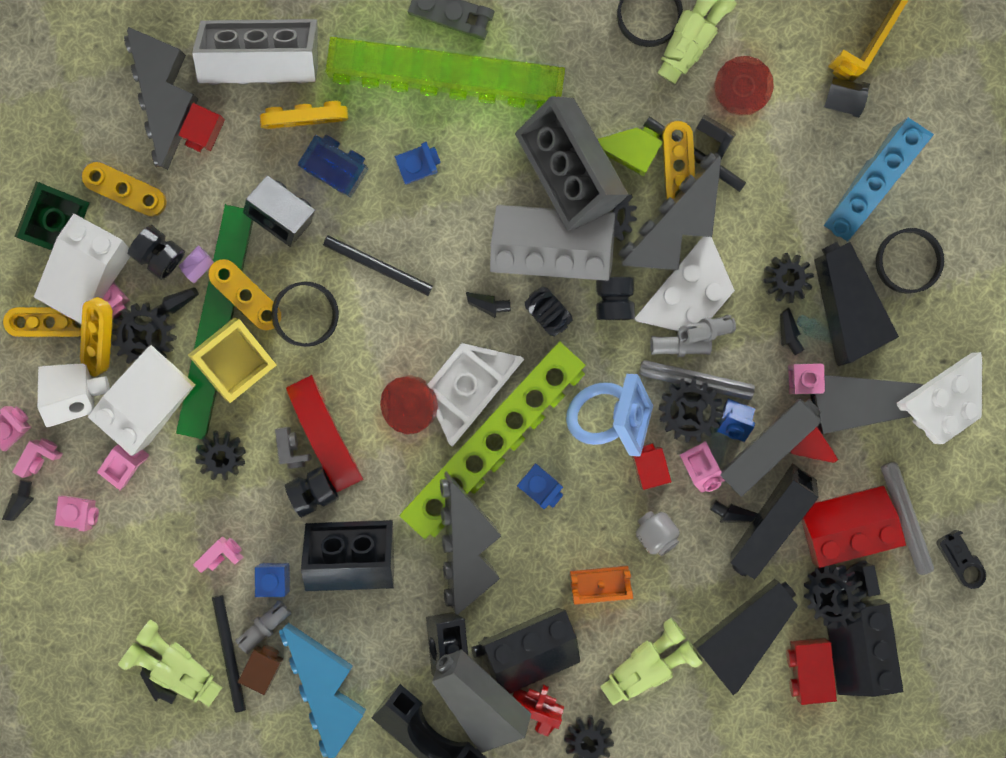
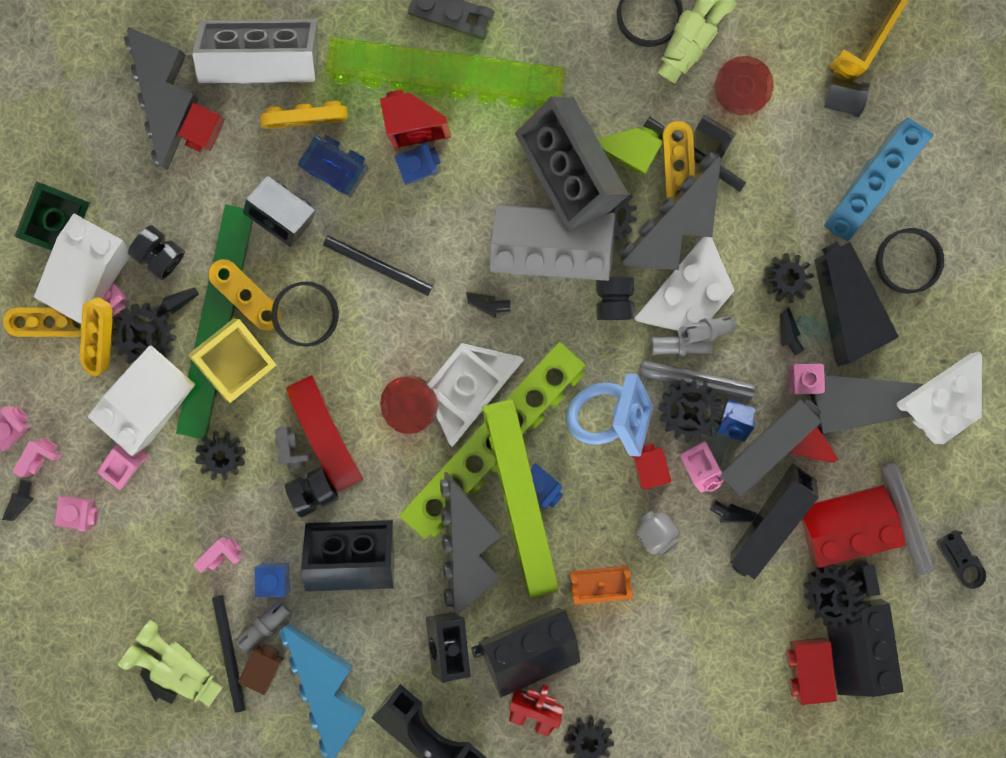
white torso [37,363,110,427] -> none
yellow plate [82,162,167,217] -> none
lavender tile [179,245,214,283] -> none
dark grey slope [432,649,531,753] -> none
black gear [525,286,573,337] -> none
yellowish green piece [600,618,703,705] -> none
black slope [693,579,798,696] -> none
none -> red slope [380,90,451,149]
none -> lime beam [482,399,559,600]

